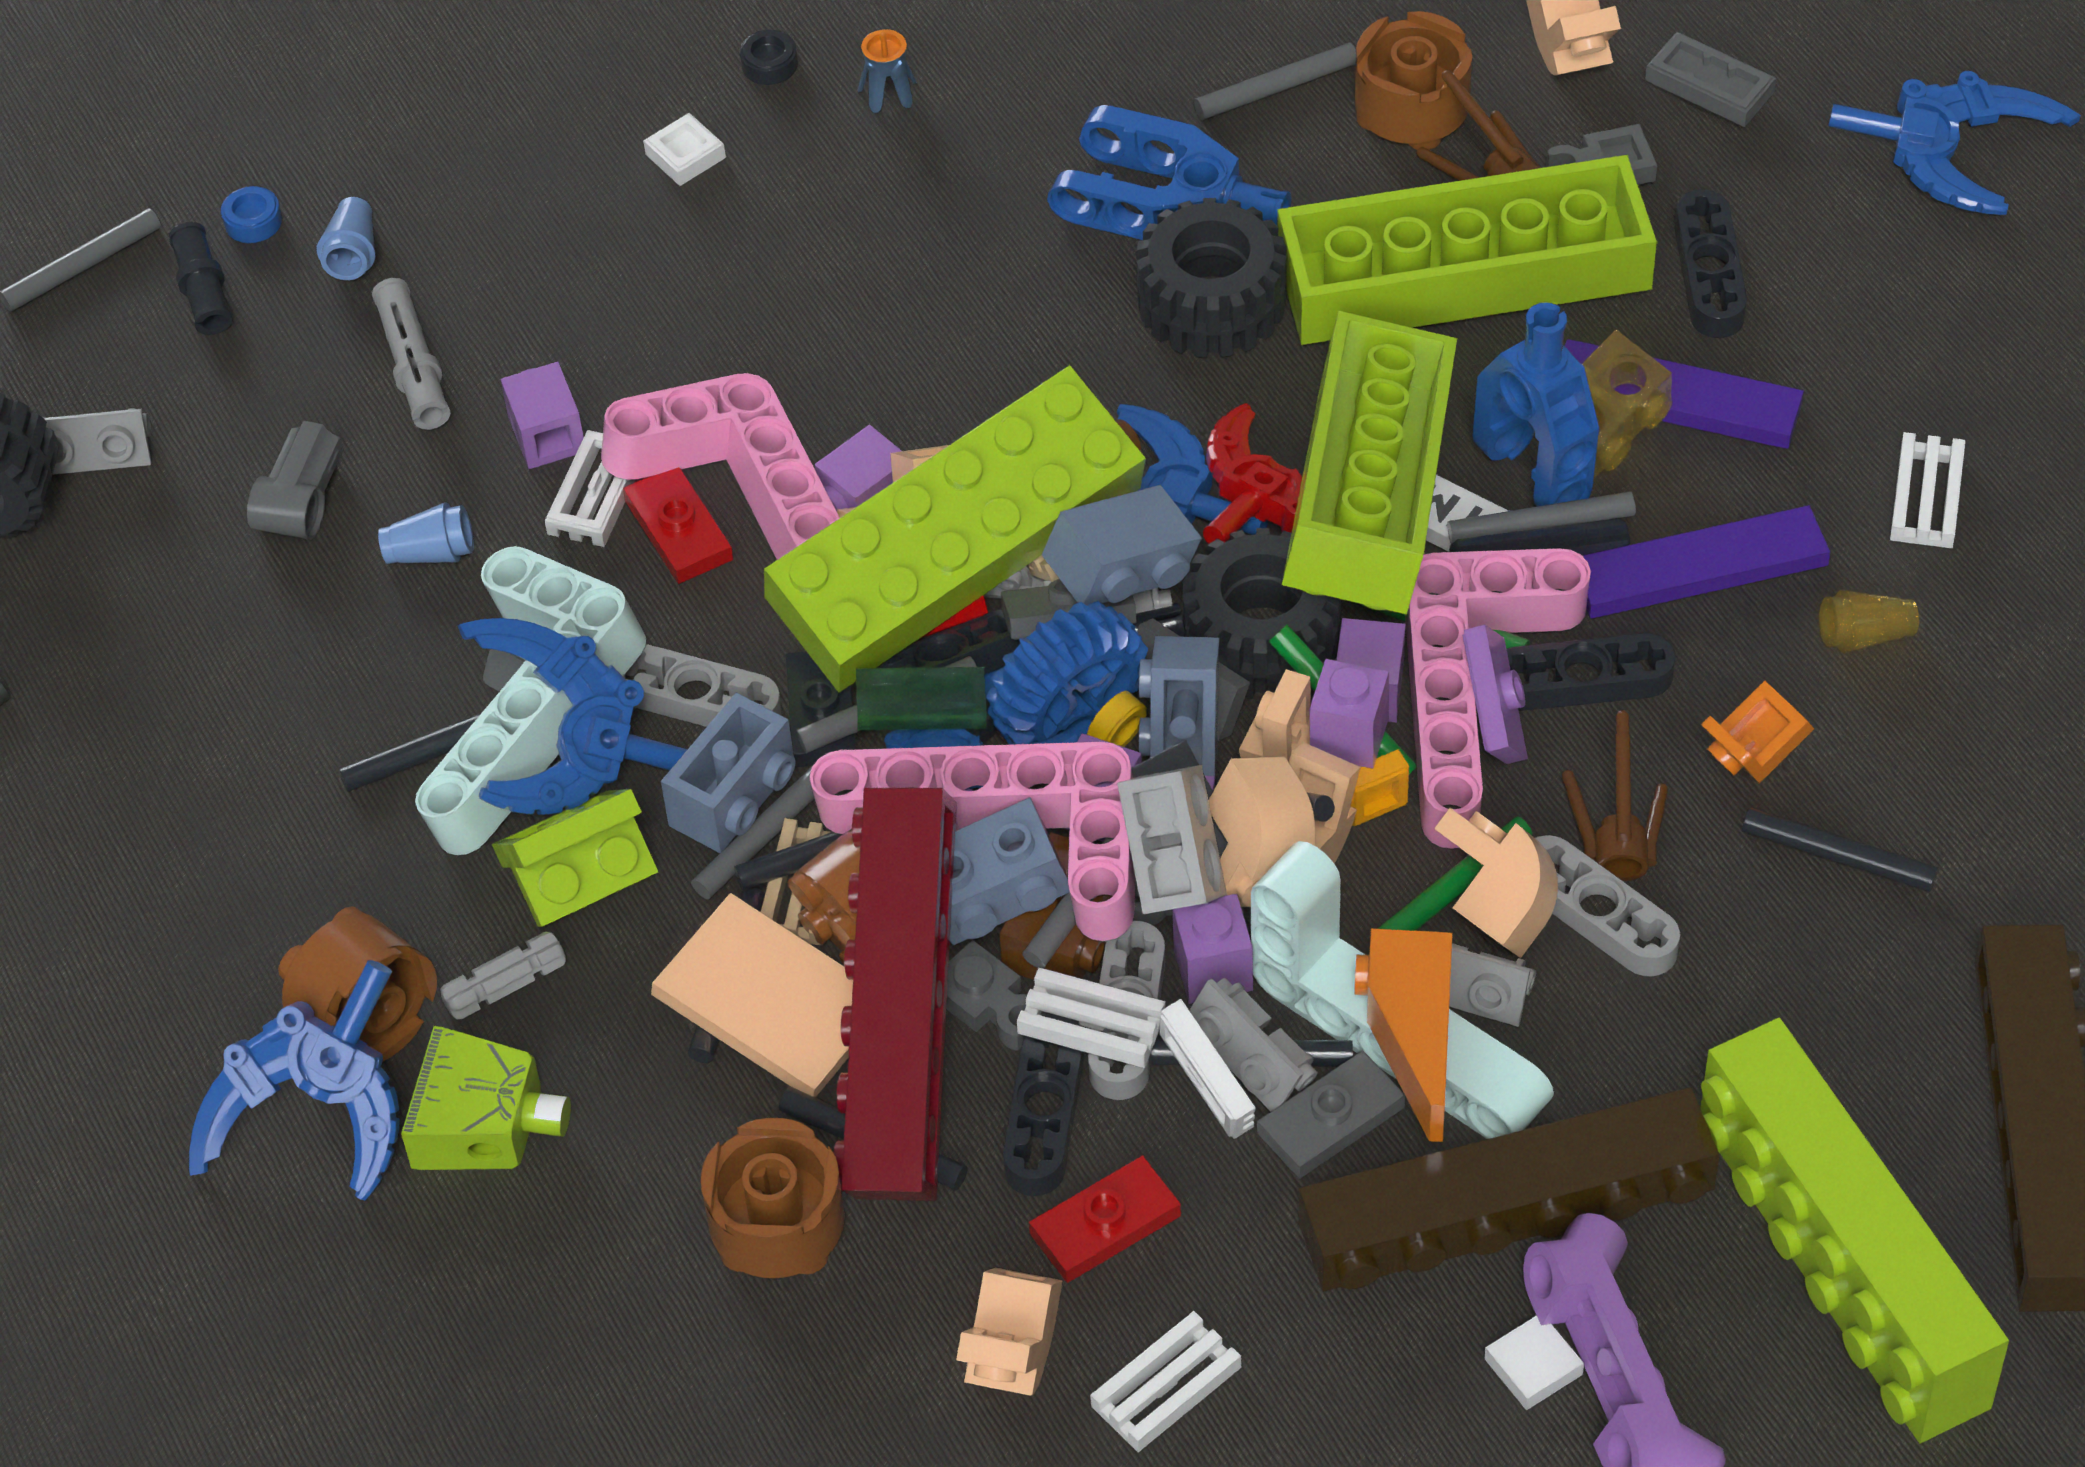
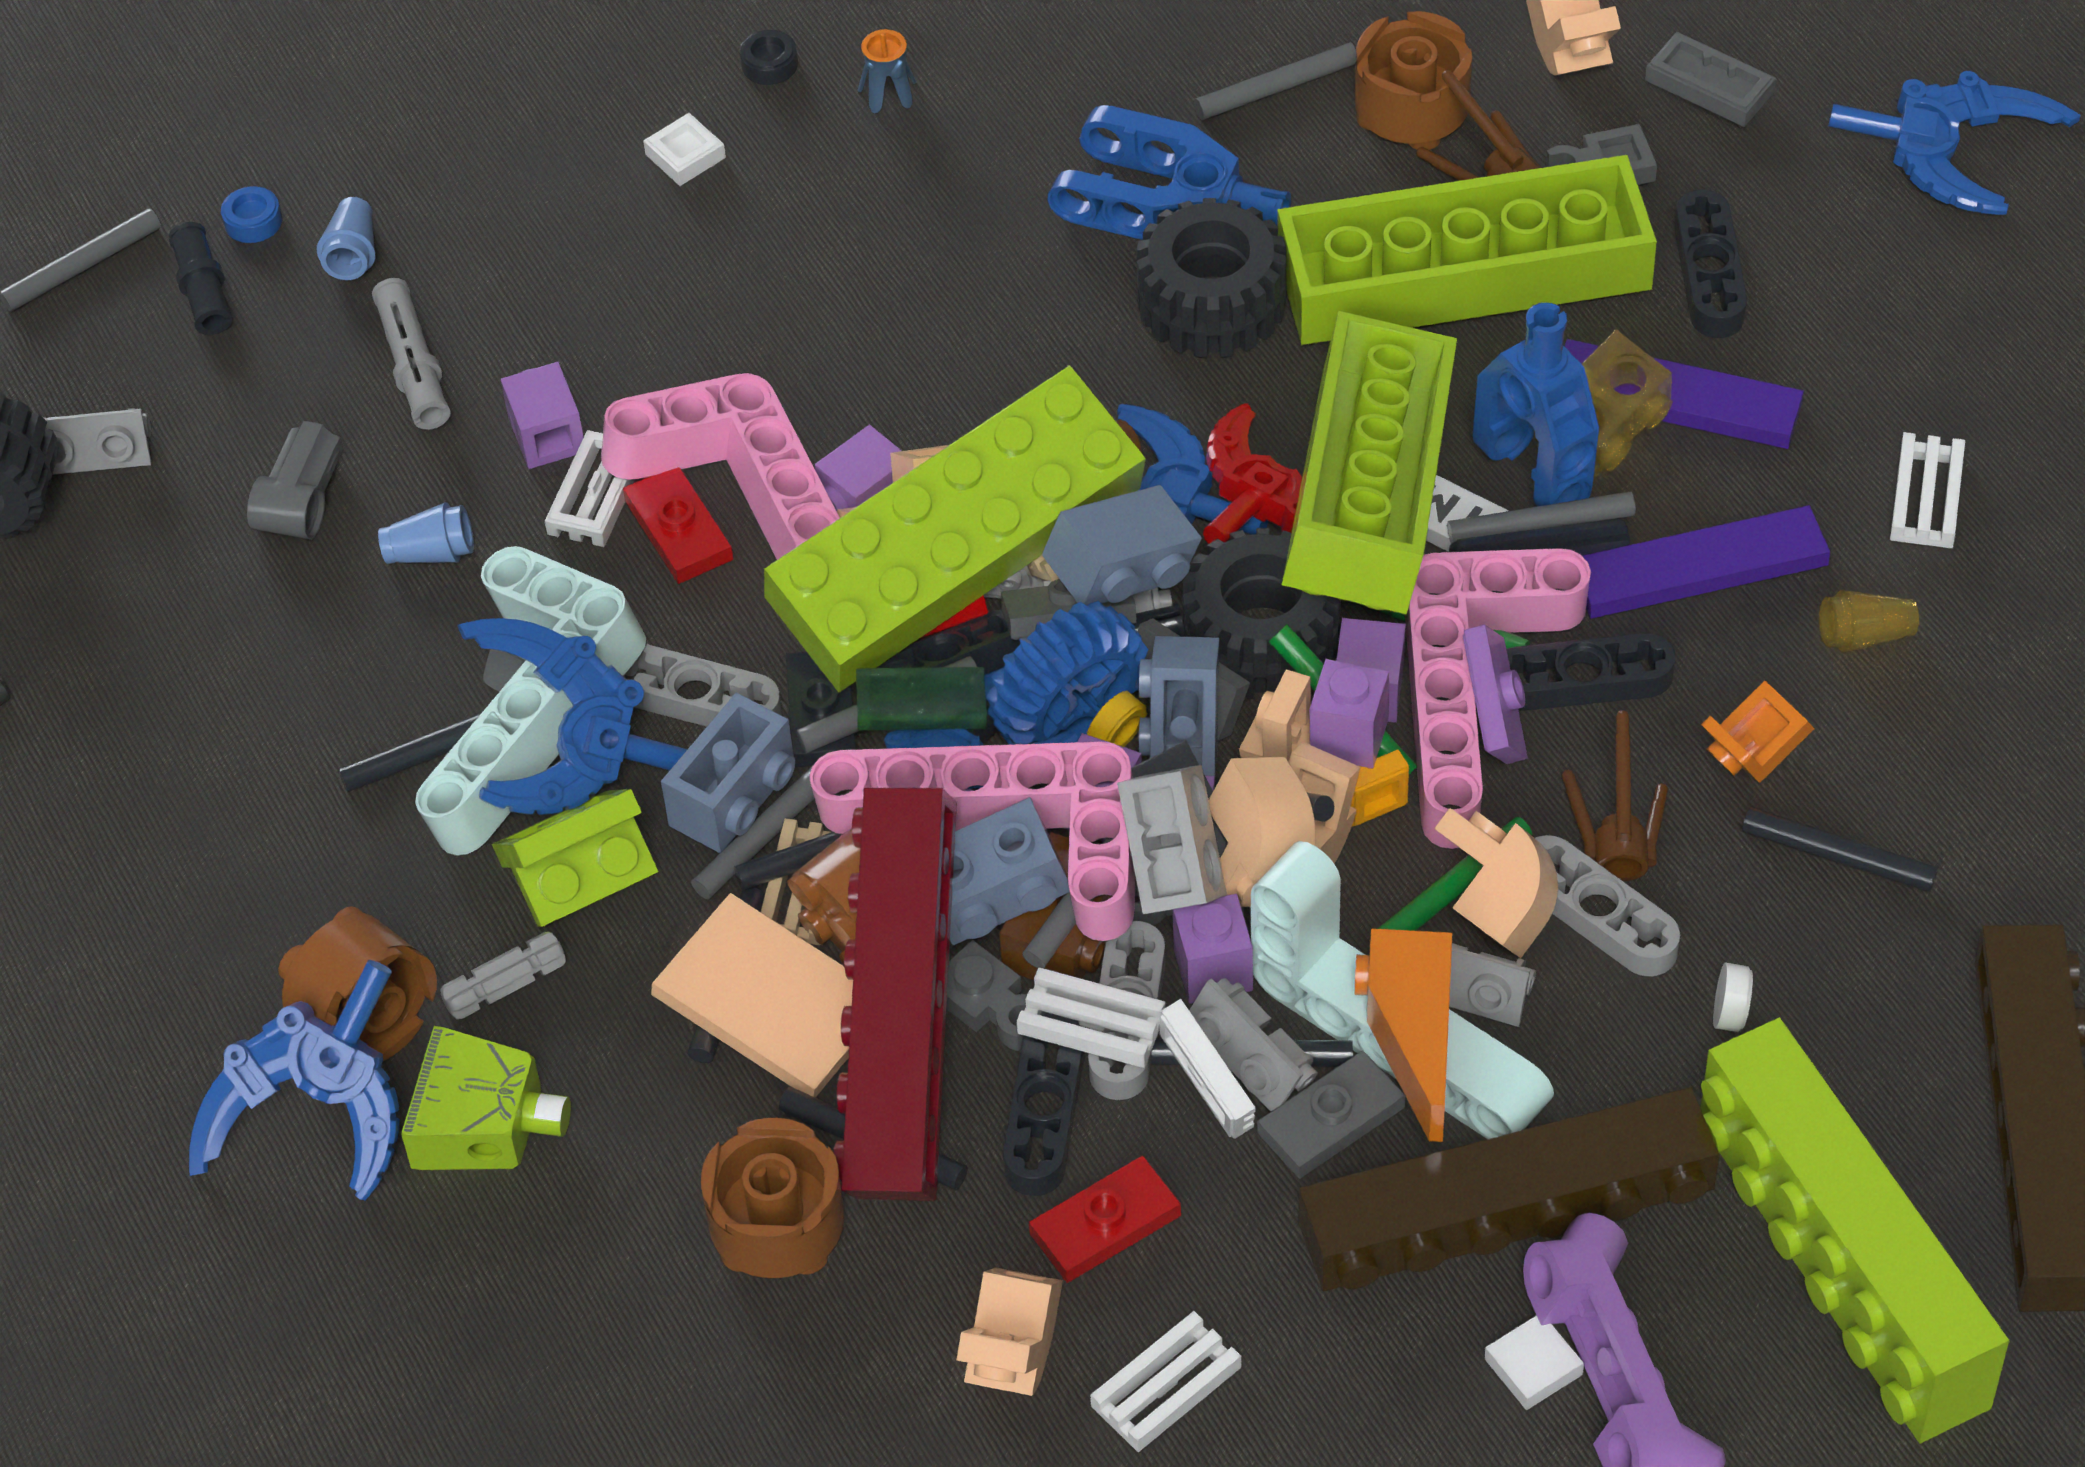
none -> white tile [1713,963,1753,1032]

